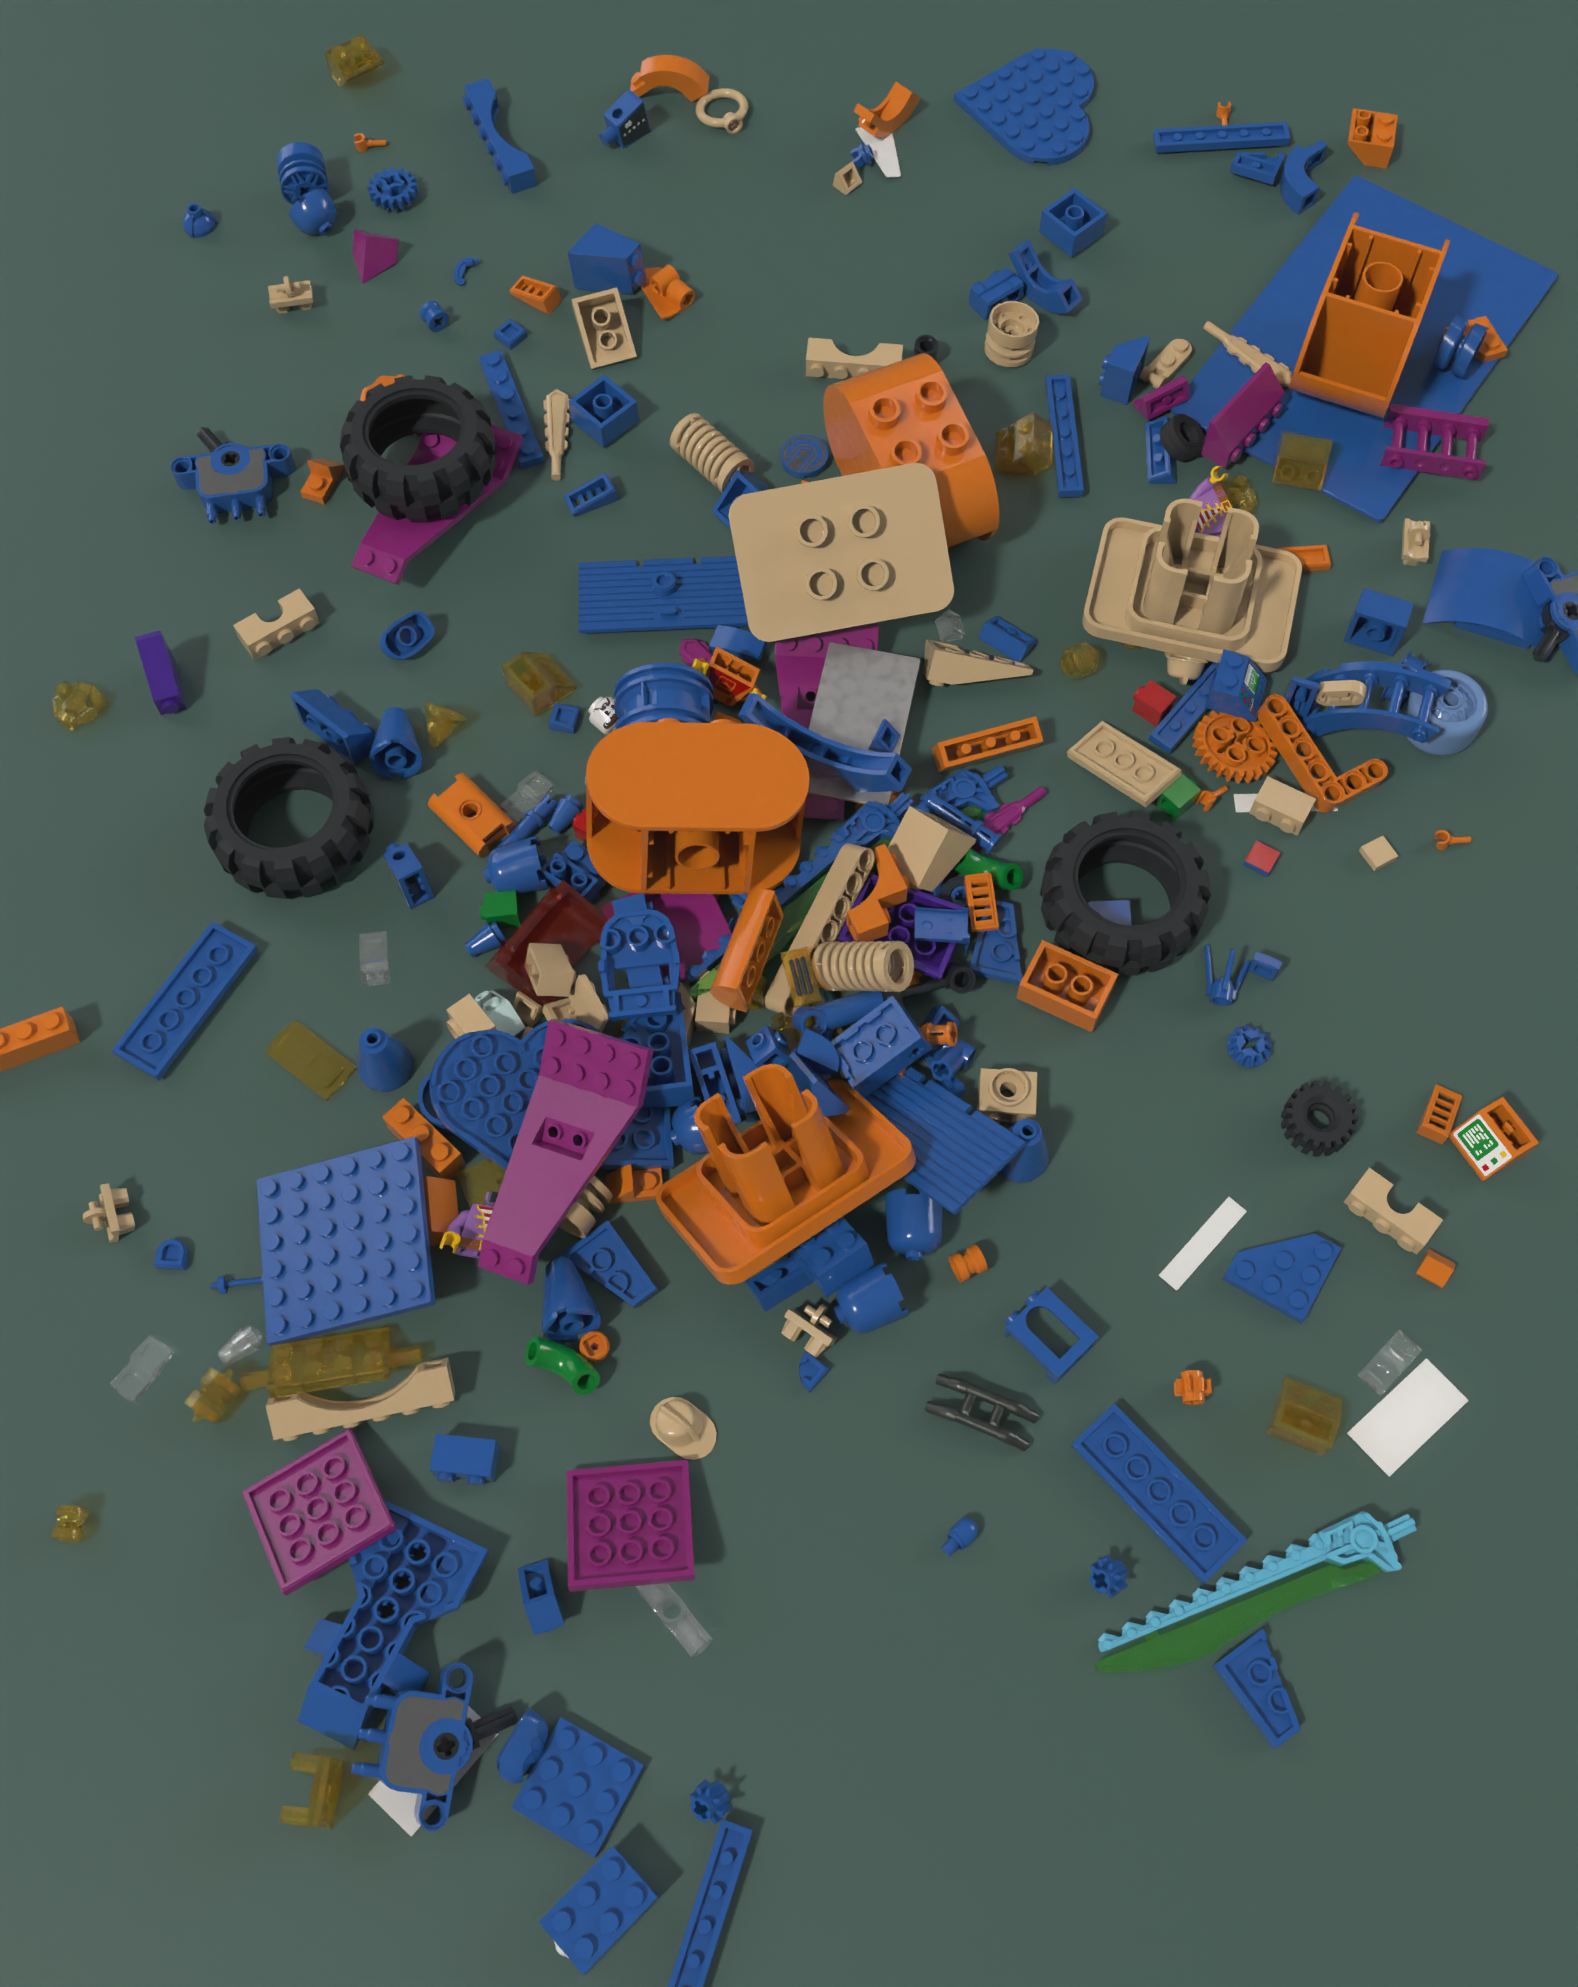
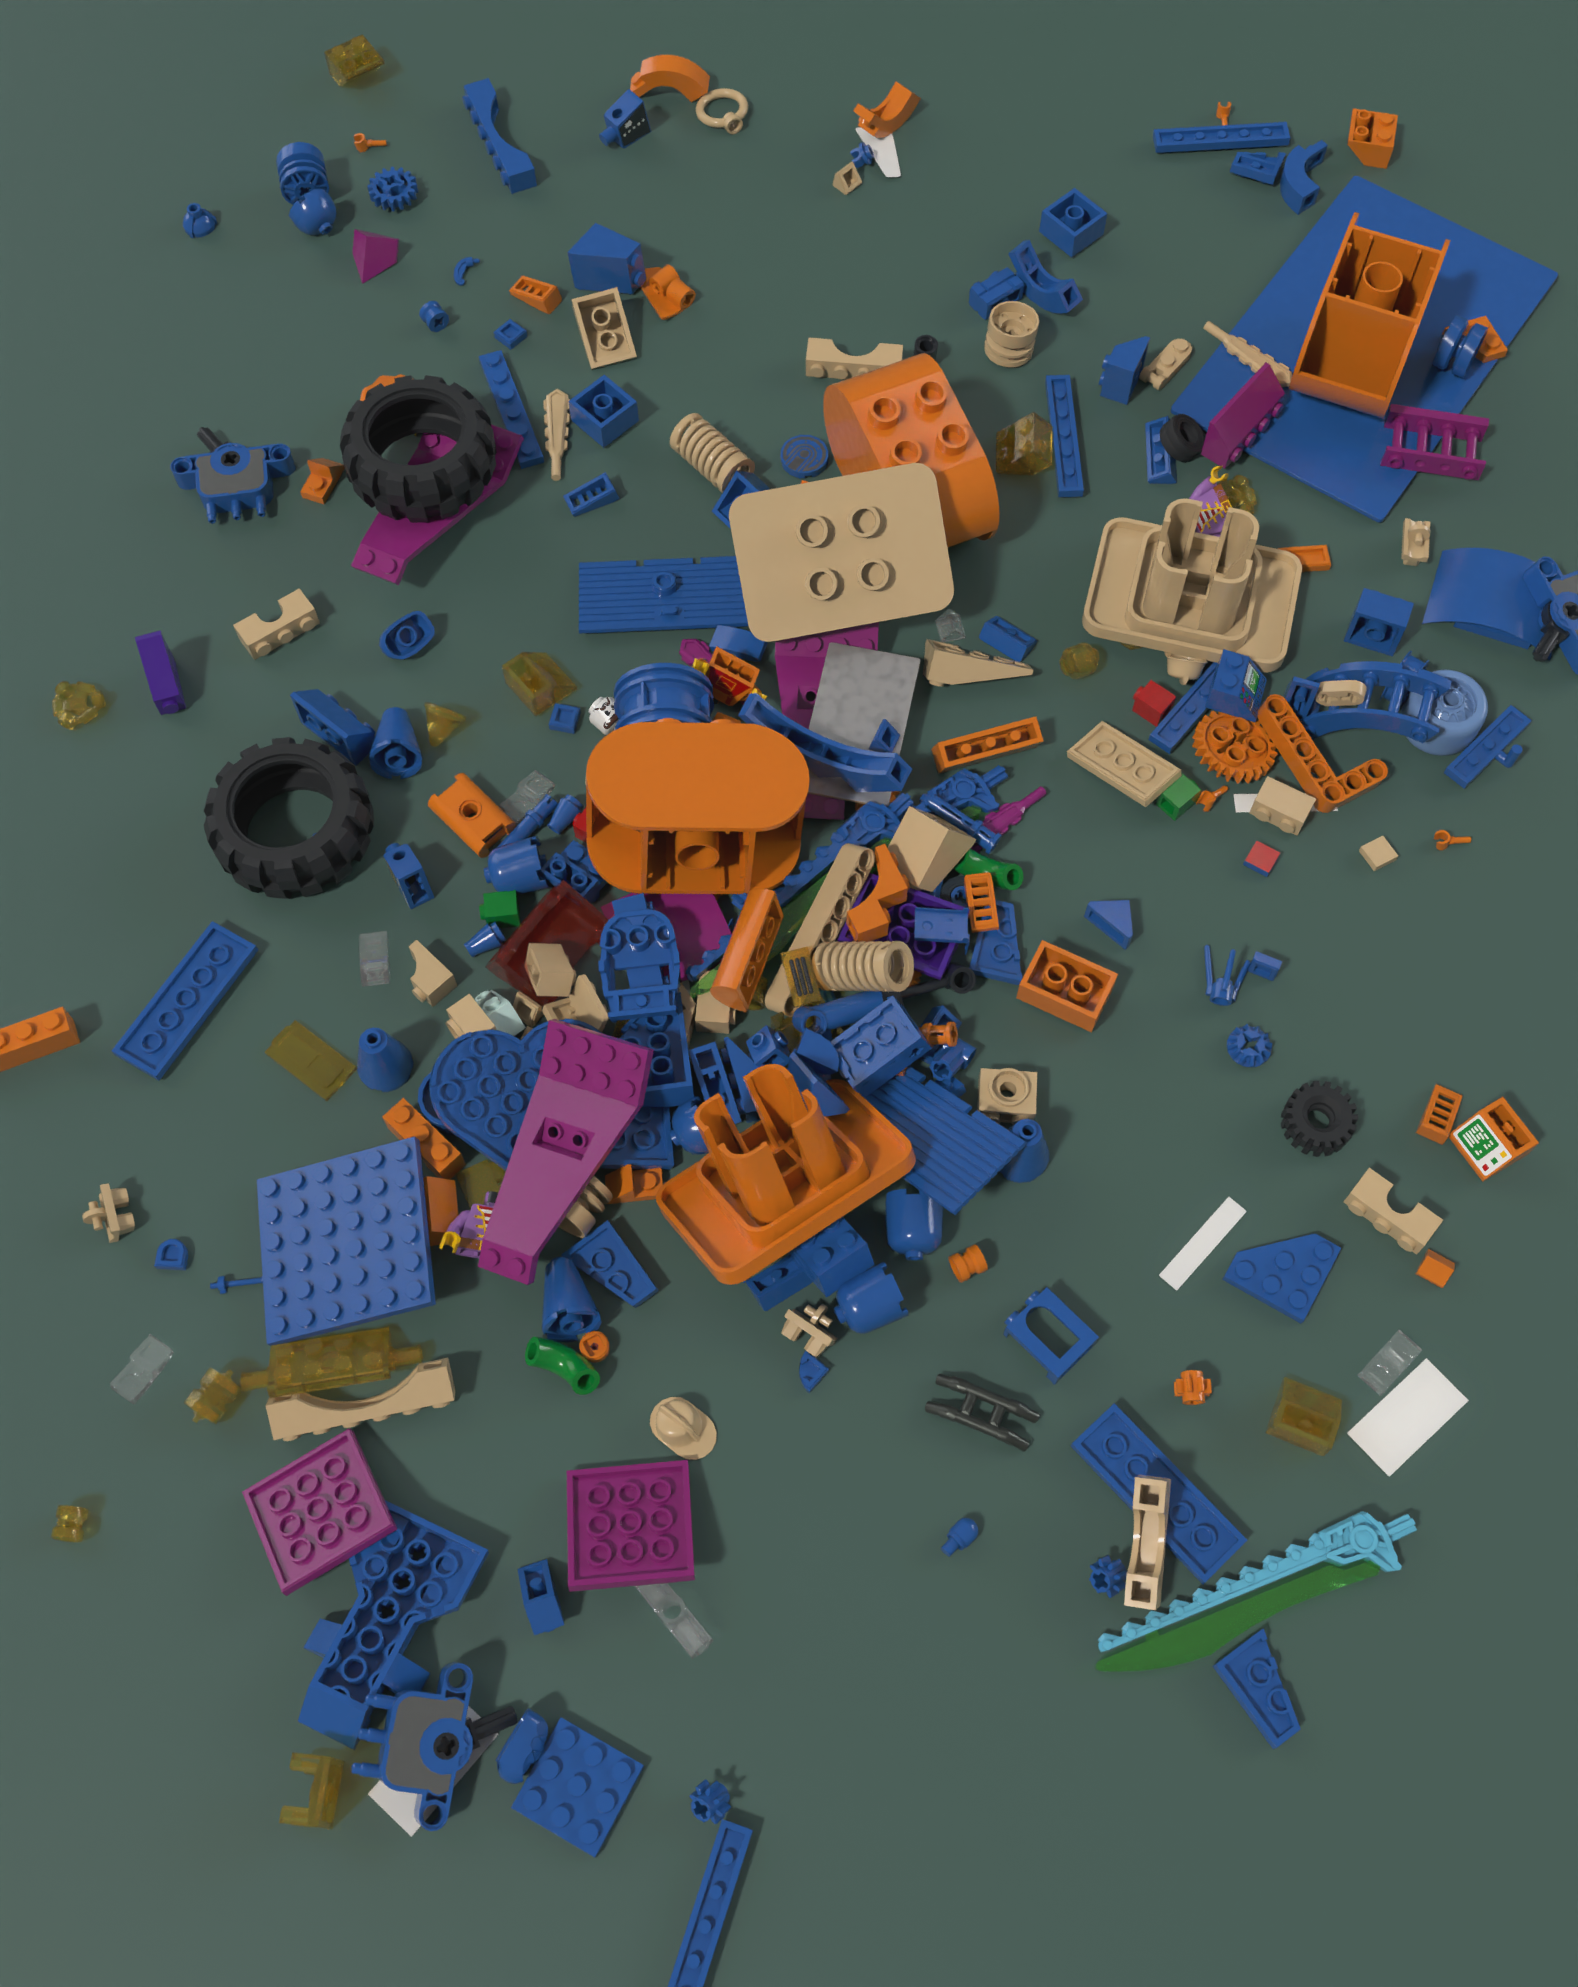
clear cone [217,1324,264,1366] -> none
tan hips [268,276,313,314] -> none
blue brick [429,1434,500,1486] -> none
blue piece [538,1846,660,1975] -> none
blue plate [954,48,1094,166] -> none
black tyre [1040,811,1211,976] -> none
magenta panel [1134,375,1189,420] -> none
clear yellow slope [1272,430,1333,491] -> none
none -> tan arch [409,940,457,1007]
none -> tan arch [1124,1475,1171,1610]
none -> blue plate [1444,705,1532,789]

